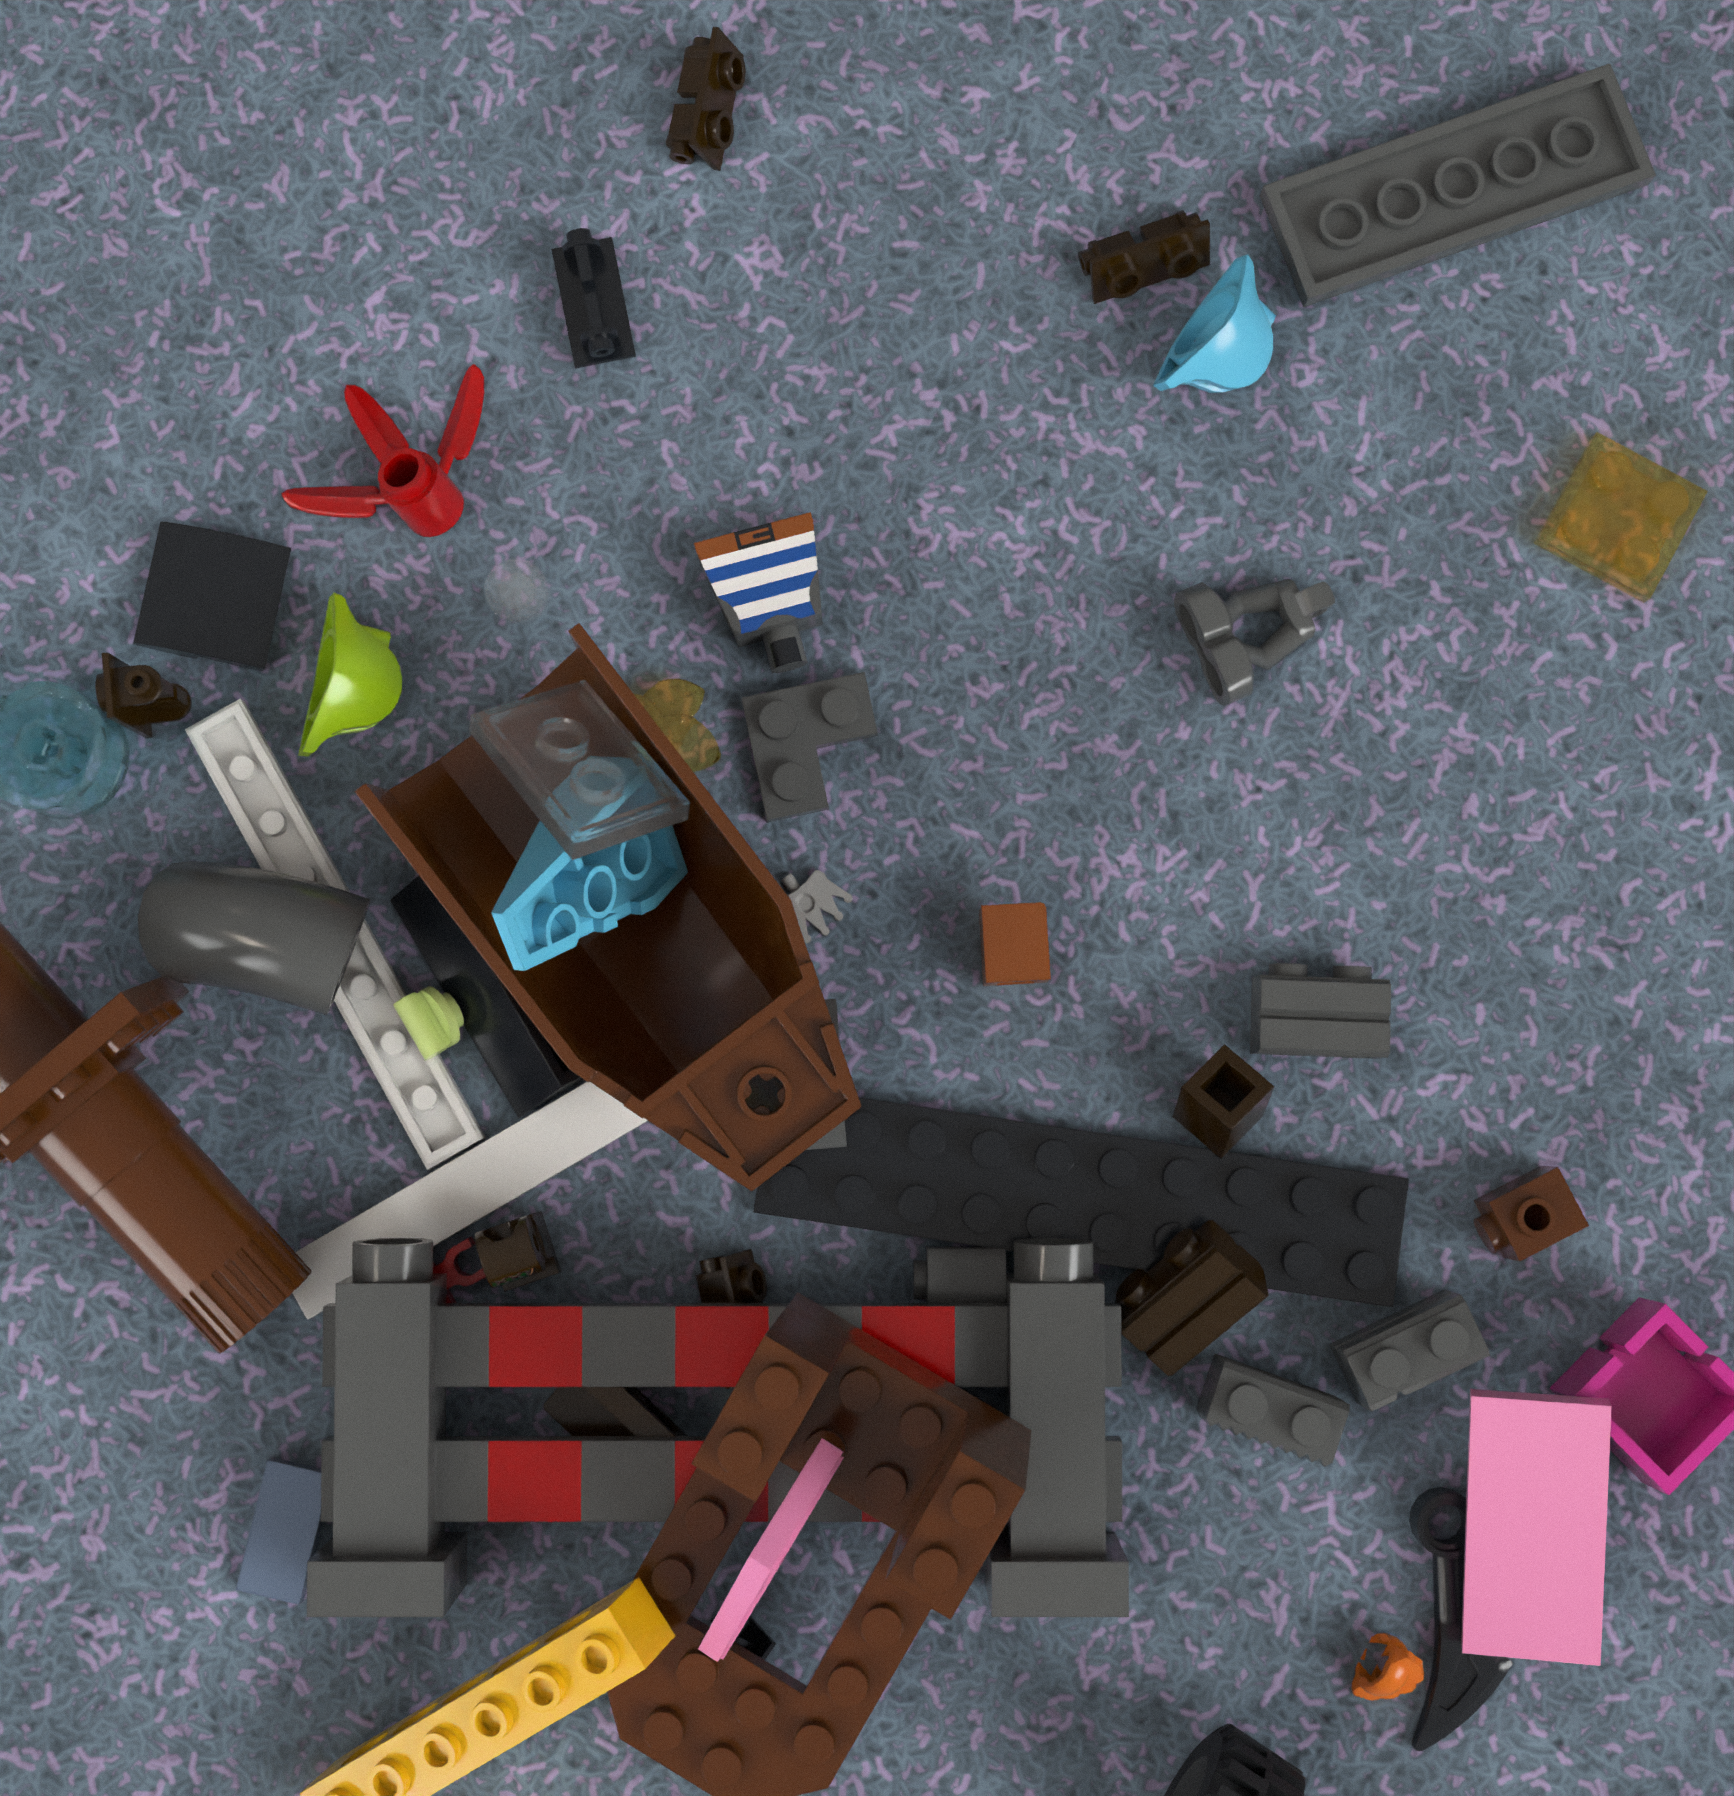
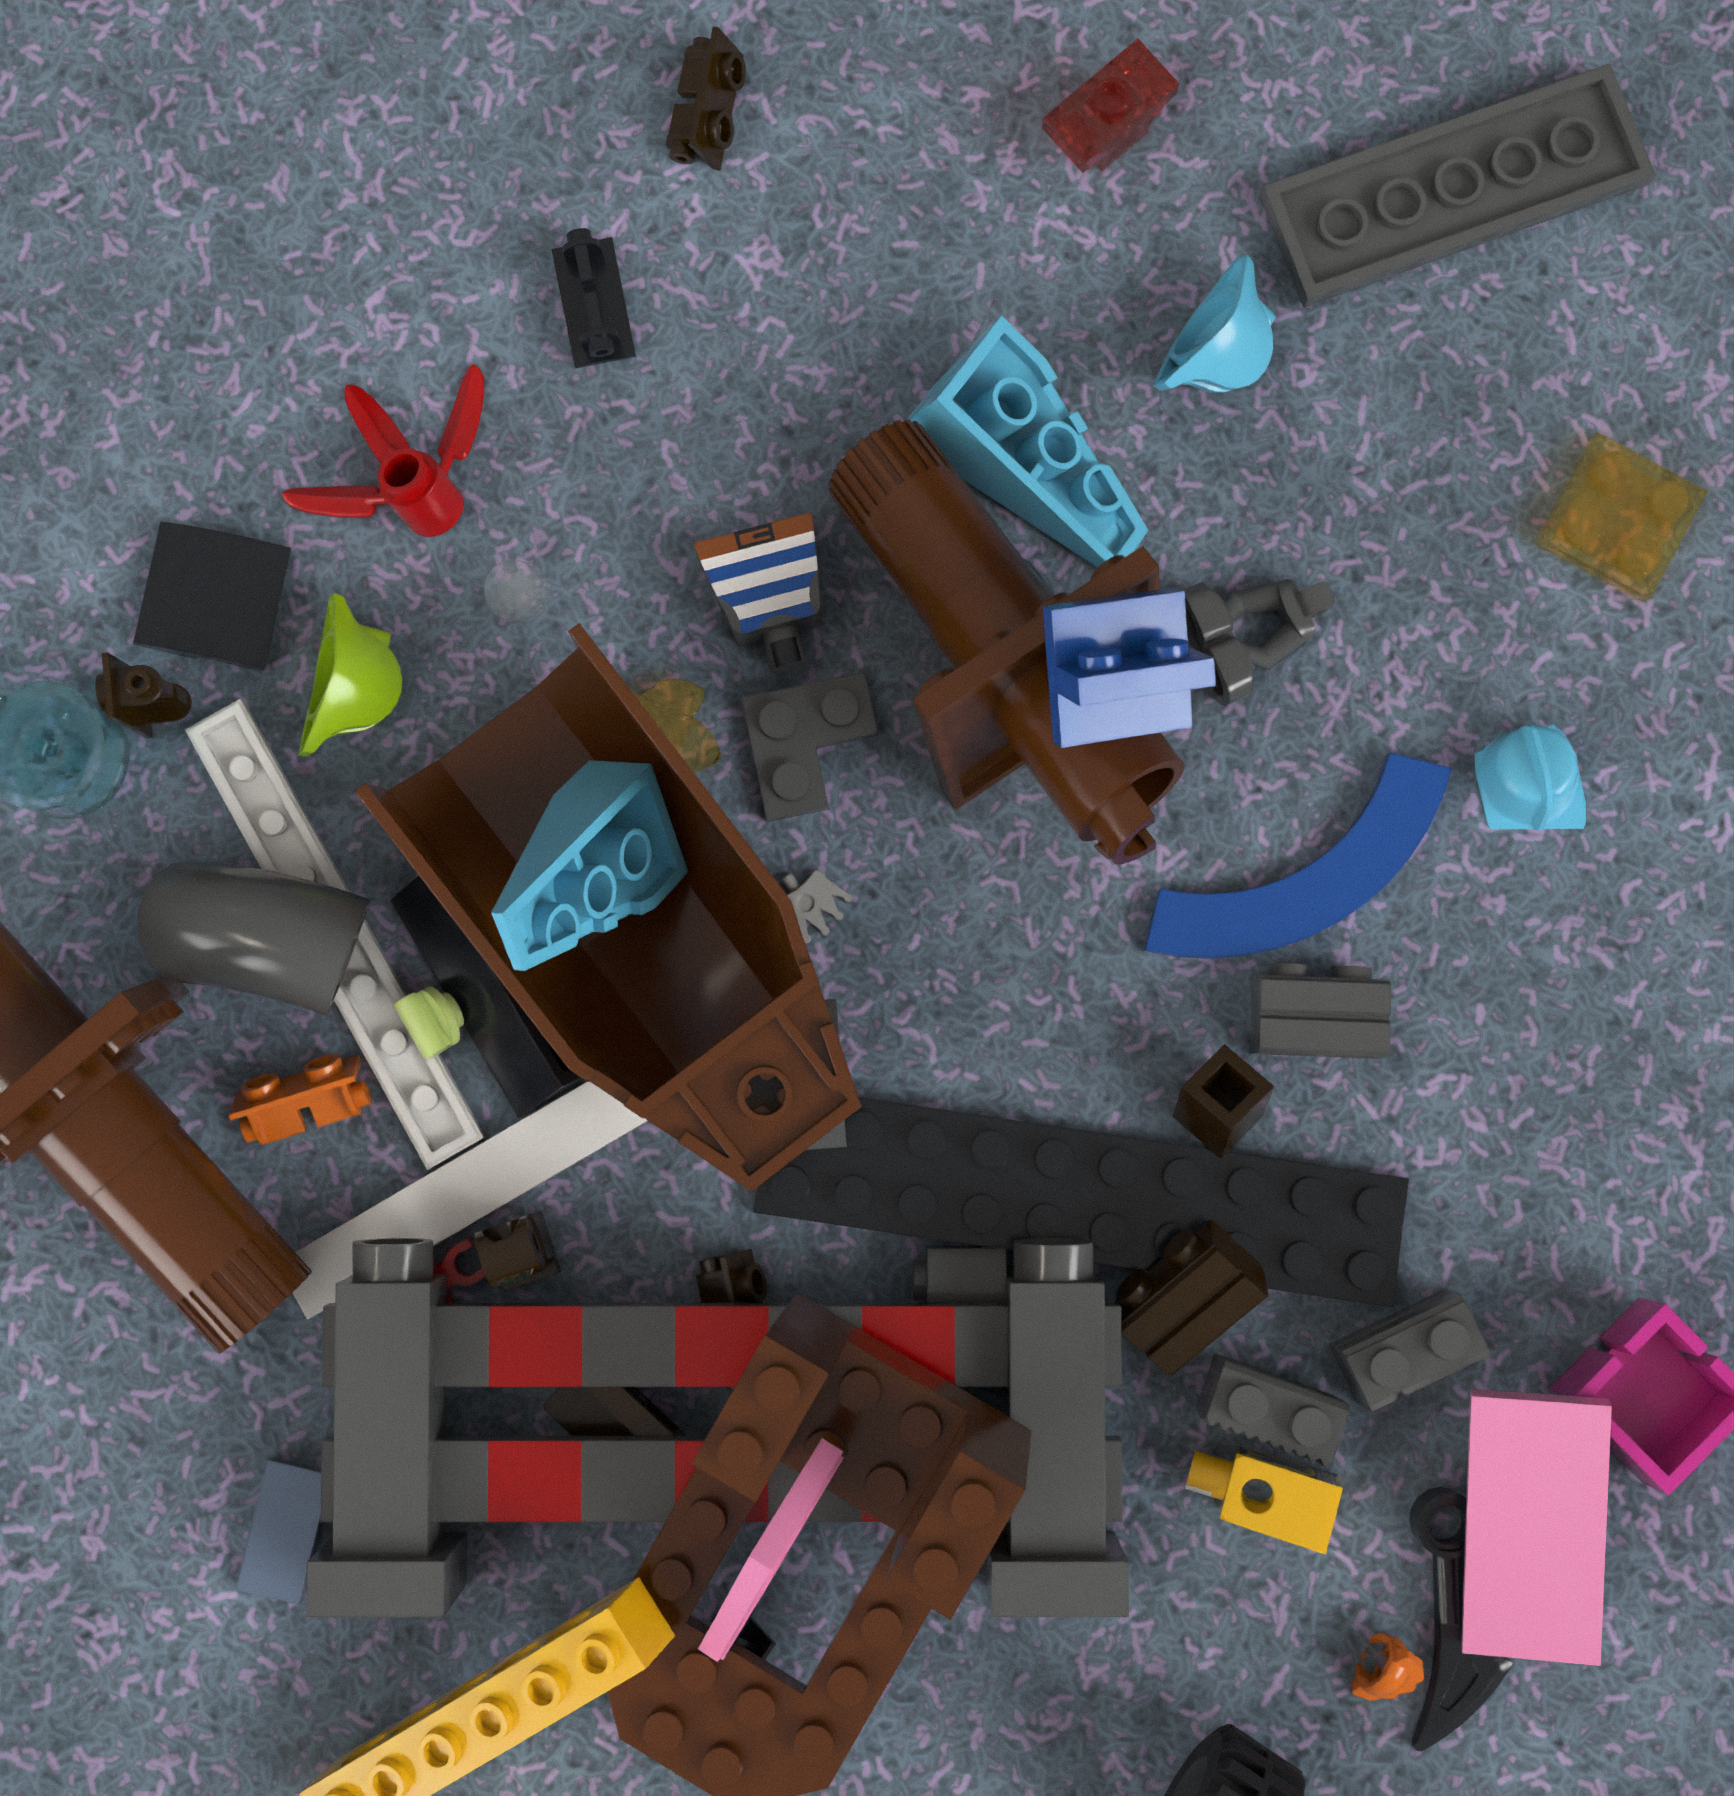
clear tile [469,680,690,860] -> none
dark orange panel [979,902,1051,986] -> none
dark brown hinge [1078,210,1210,304] -> none
reddish brown brick [1473,1166,1589,1261] -> none
none -> orange hinge [228,1053,372,1145]
none -> reddish brown piece [829,420,1185,865]
none -> medium azure wedge [907,316,1149,568]
none -> clear red brick [1042,38,1179,173]
none -> bracket [1043,587,1216,748]
none -> blue tile [1143,753,1452,959]
none -> yellow torso [1185,1446,1343,1555]
none -> medium azure piece [1474,723,1586,831]

